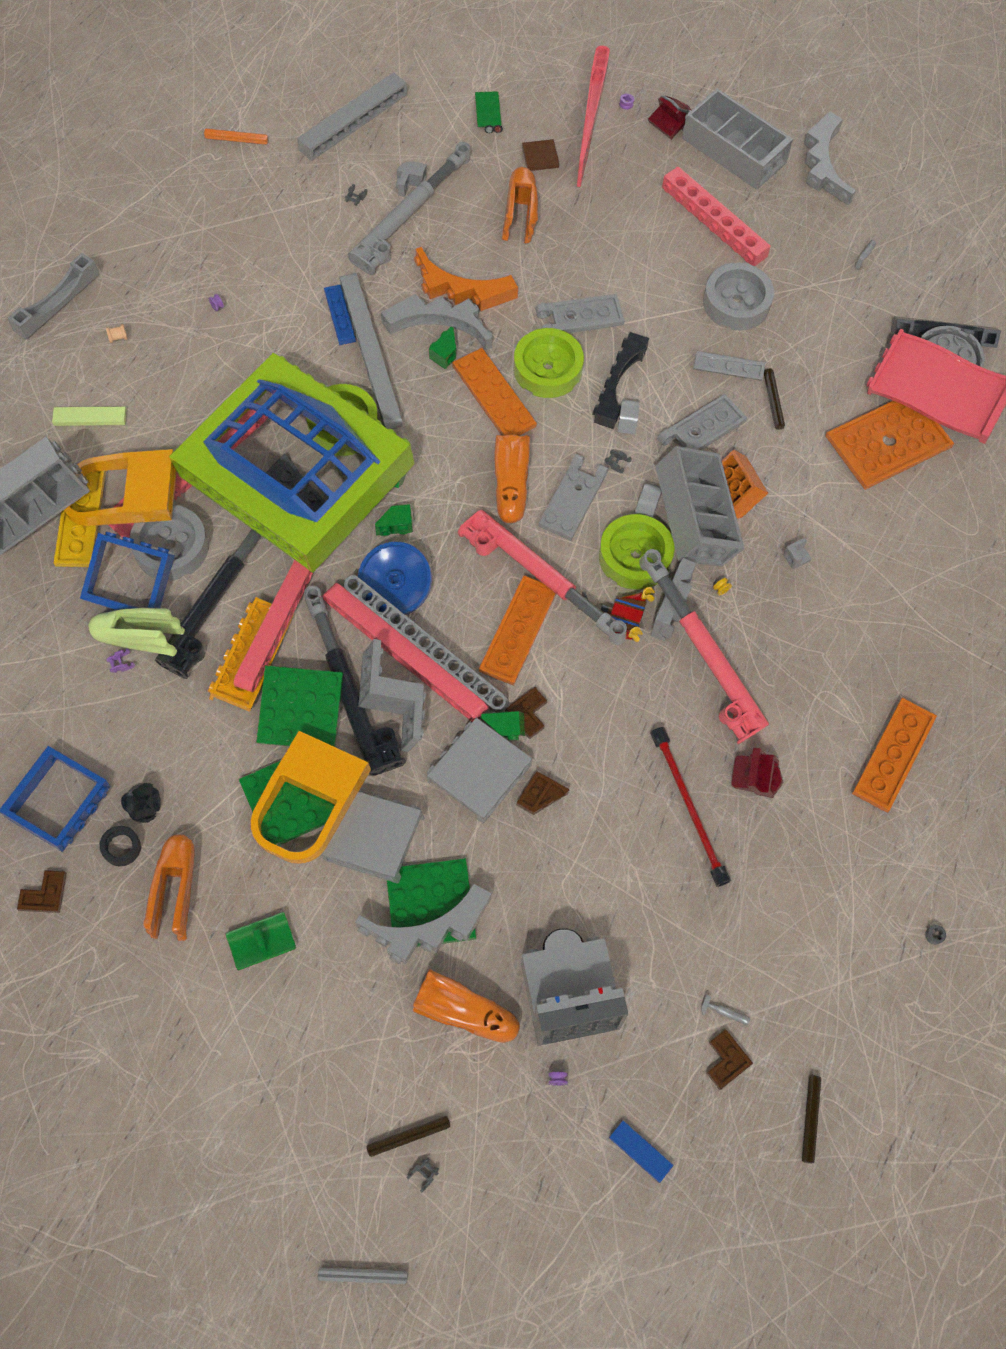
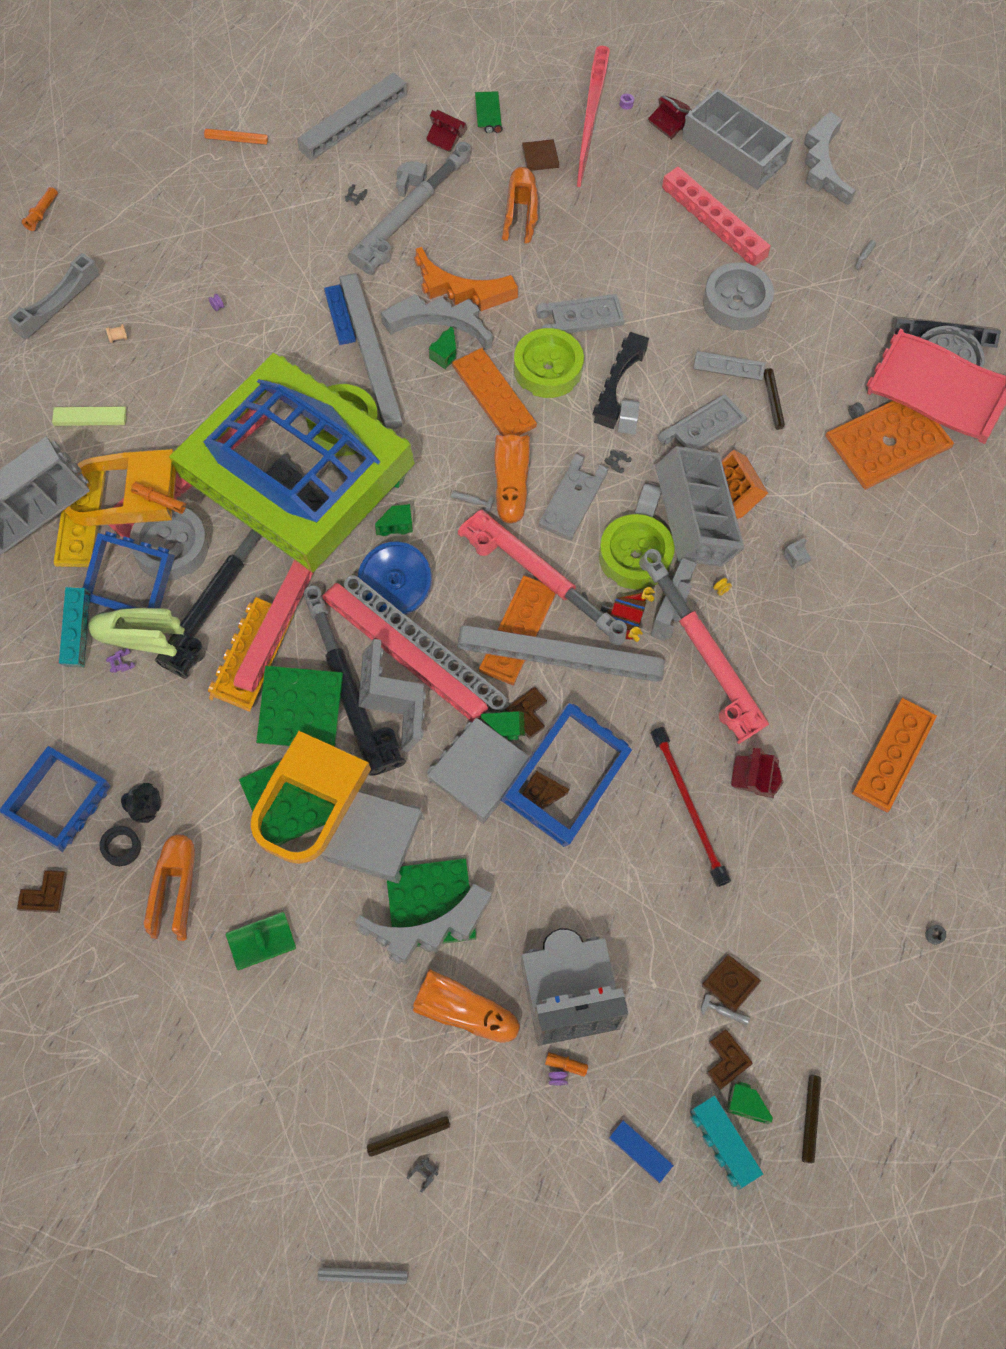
none -> orange pin [22,187,58,231]
none -> teal brick [59,587,91,668]
none -> orange pin [131,481,186,514]
none -> dark red piece [426,110,467,152]
none -> light grey piece [451,491,494,512]
none -> light grey beam [457,626,665,682]
none -> blue window [500,703,632,847]
none -> orange axle [545,1052,588,1077]
none -> teal brick [690,1095,764,1190]
none -> reddish brown tile [702,954,761,1013]
none -> green slope [726,1082,773,1125]
none -> dark grey bush [848,402,865,420]

